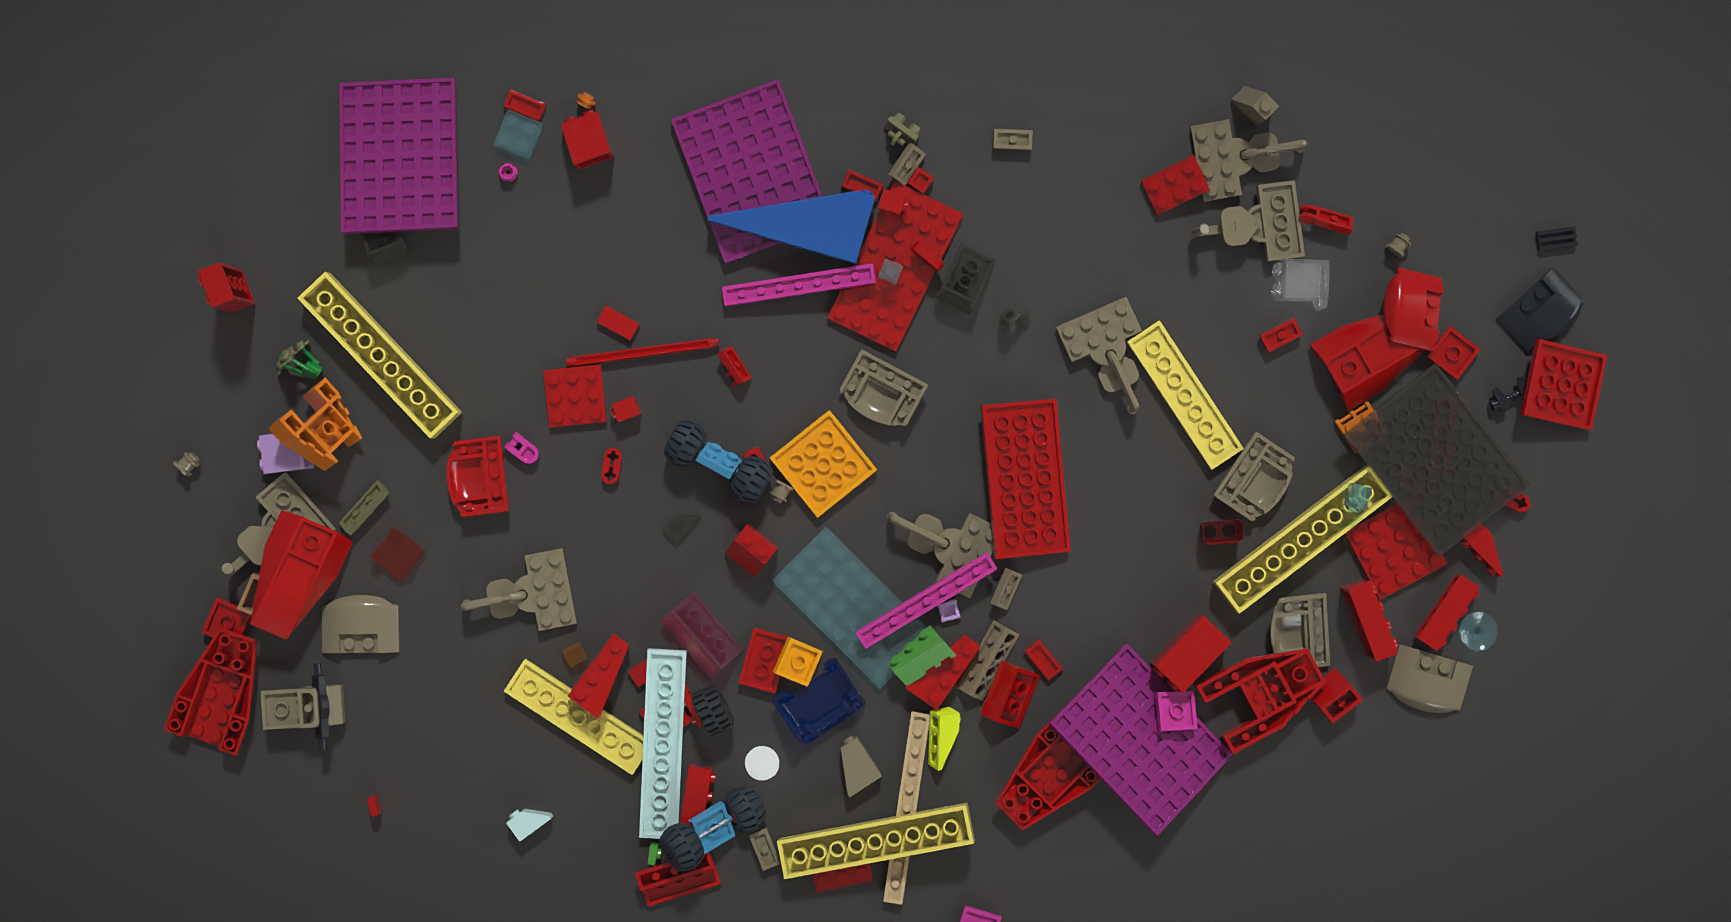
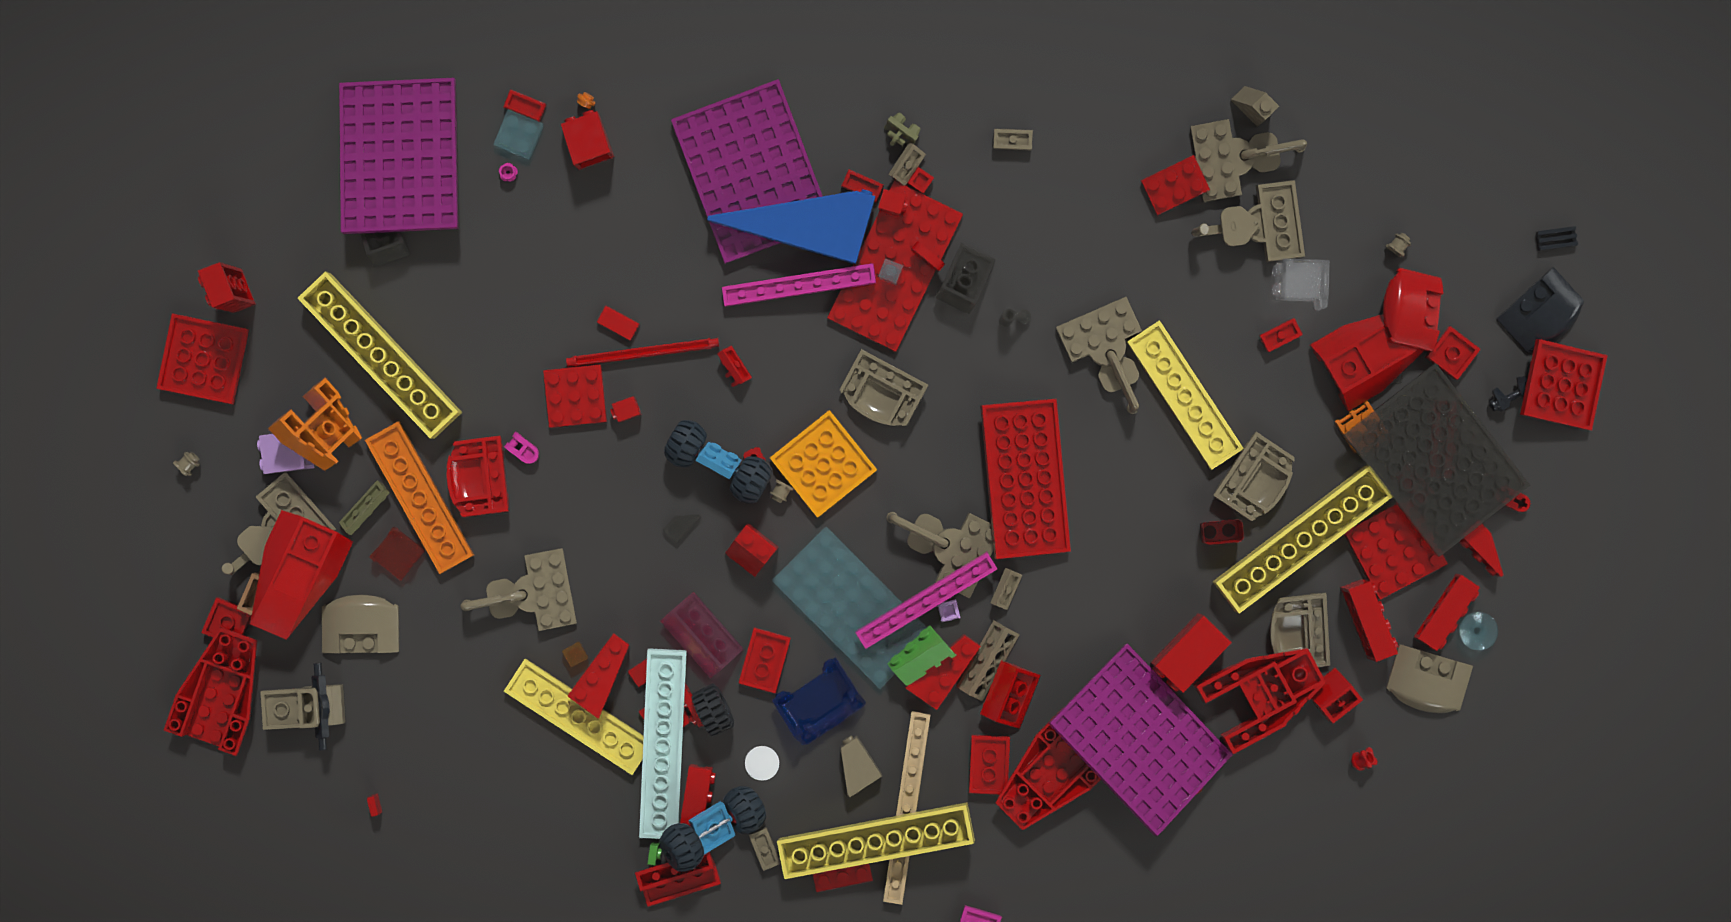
green plant [276,339,322,380] -> none
light aqua slope [506,809,553,841] -> none
red beam [602,448,623,484] -> none
light orange plate [773,637,823,687] -> none
neon yellow slope [928,707,961,771] -> none
red tile [1024,639,1063,681] -> none
dark pink plate [1155,691,1198,732] -> none
red hinge [1299,204,1353,235] -> none
clear light blue brick [1343,483,1372,513] -> none
none -> red plate [156,314,249,404]
none -> orange plate [365,421,474,574]
none -> red plate [969,735,1010,794]
none -> red brick [1351,747,1378,771]

